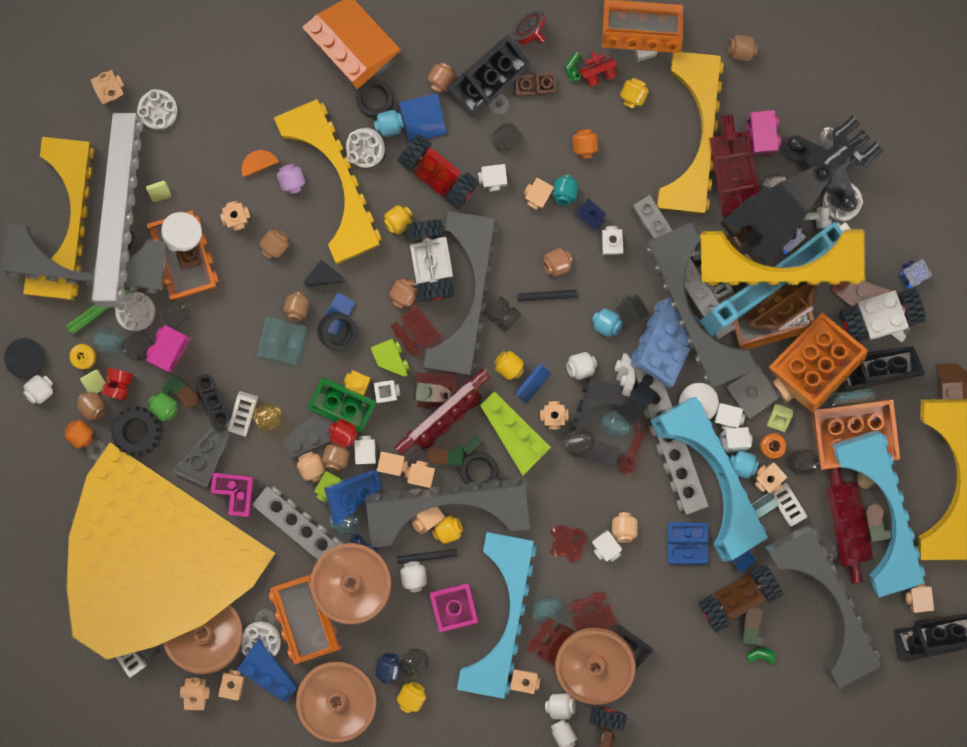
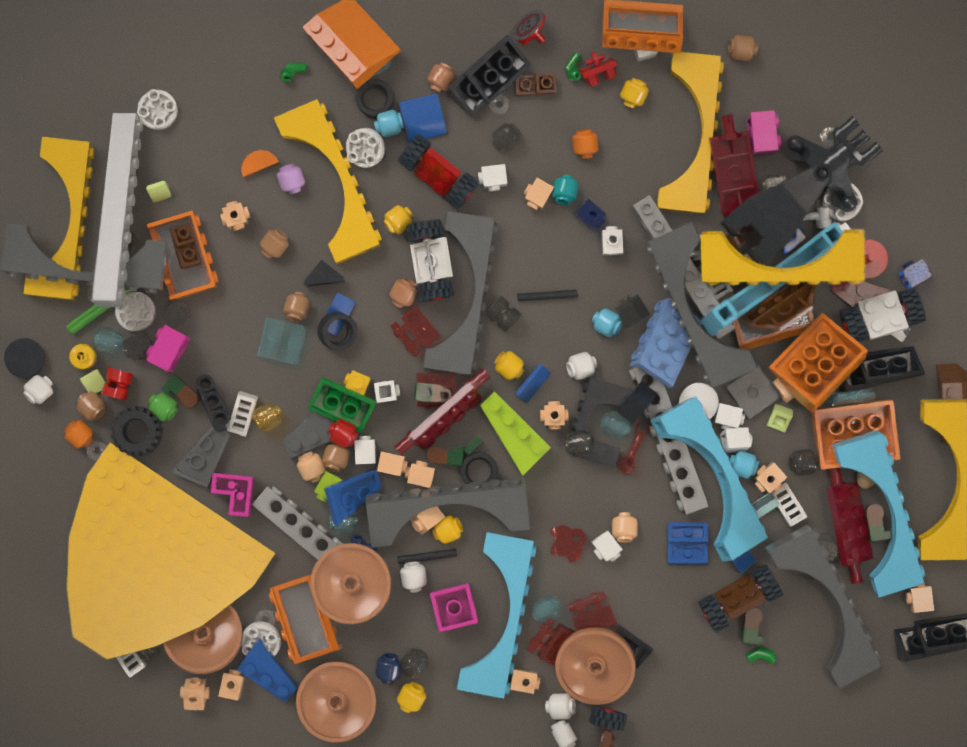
light nougat brick [91,70,124,105] -> none
white tile [161,212,202,251] -> none
lime slope [371,339,410,377] -> none
nougat head [542,248,573,277] -> none
white slope [614,353,635,396] -> none
orange head [759,433,786,459] -> none
none -> green arm [280,62,307,82]
none -> shield [865,239,888,279]

